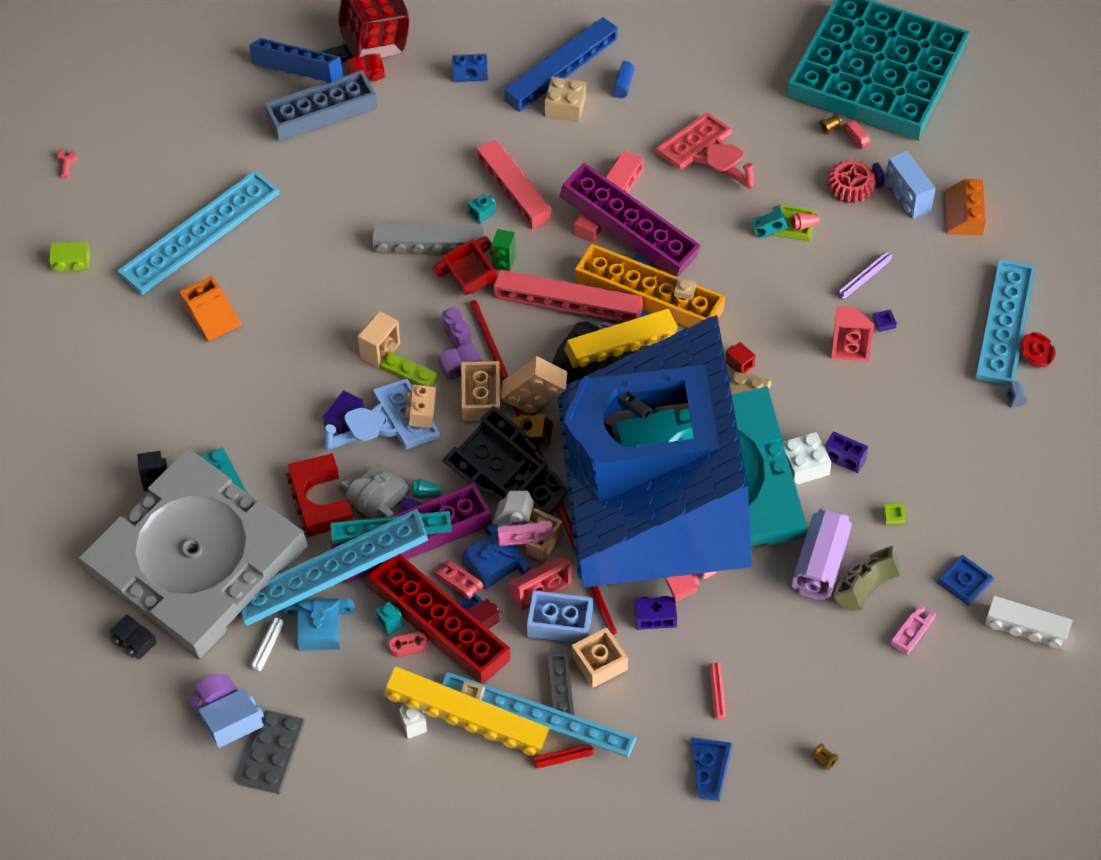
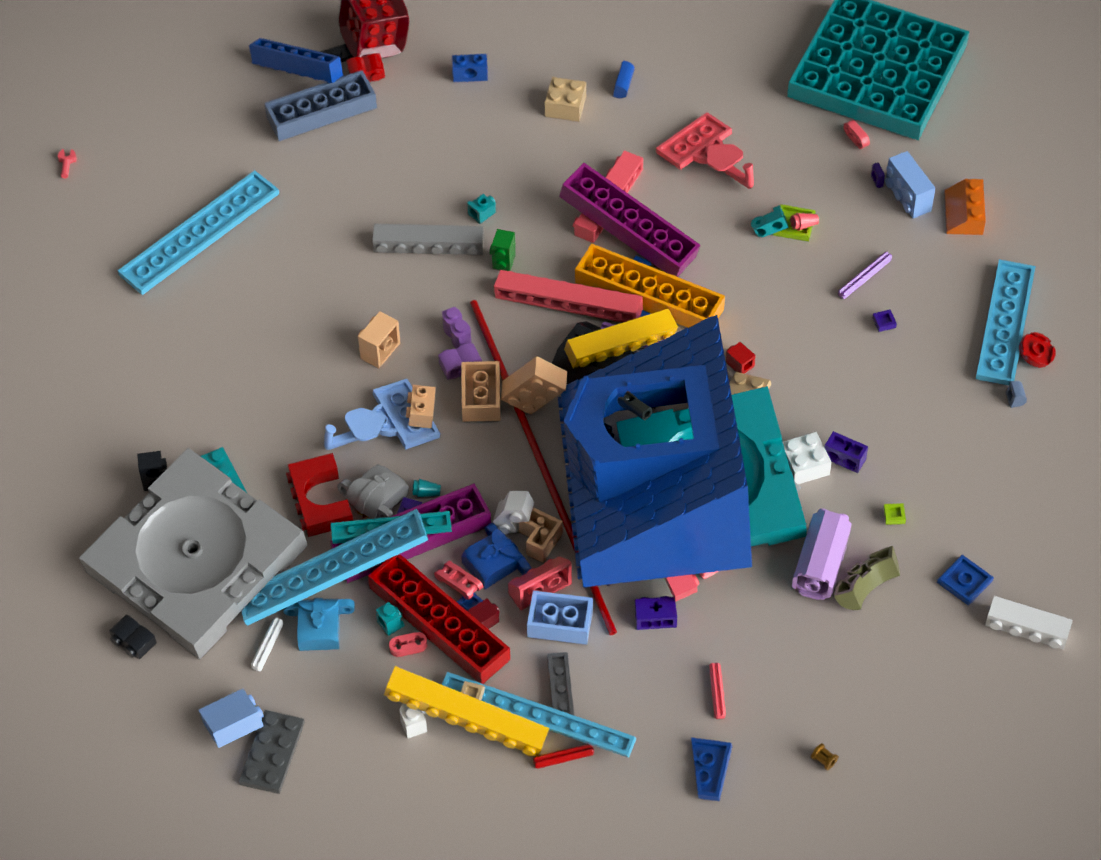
lime brick [49,242,90,272] -> none
orange slope [179,275,241,342] -> none
medium lavender brick [187,674,238,716] -> none
dark purple brick [323,390,365,434] -> none
lime plate [380,351,438,387] -> none
red piece [432,236,498,295] -> none
black wedge [442,406,569,514] -> none
coral brick [477,140,552,230] -> none
bright pink hinge [497,520,554,546] -> none
blue brick [504,17,618,112] -> none
pearl gold brick [510,414,553,445] -> none
light nougat brick [572,627,628,688] -> none
tan plate [674,278,696,300] -> none
pearl gold bush [820,113,843,134] -> none
coral gear [827,159,876,203] -> none
coral slope [831,306,874,361] -> none
bright pink hinge [890,605,936,655] -> none

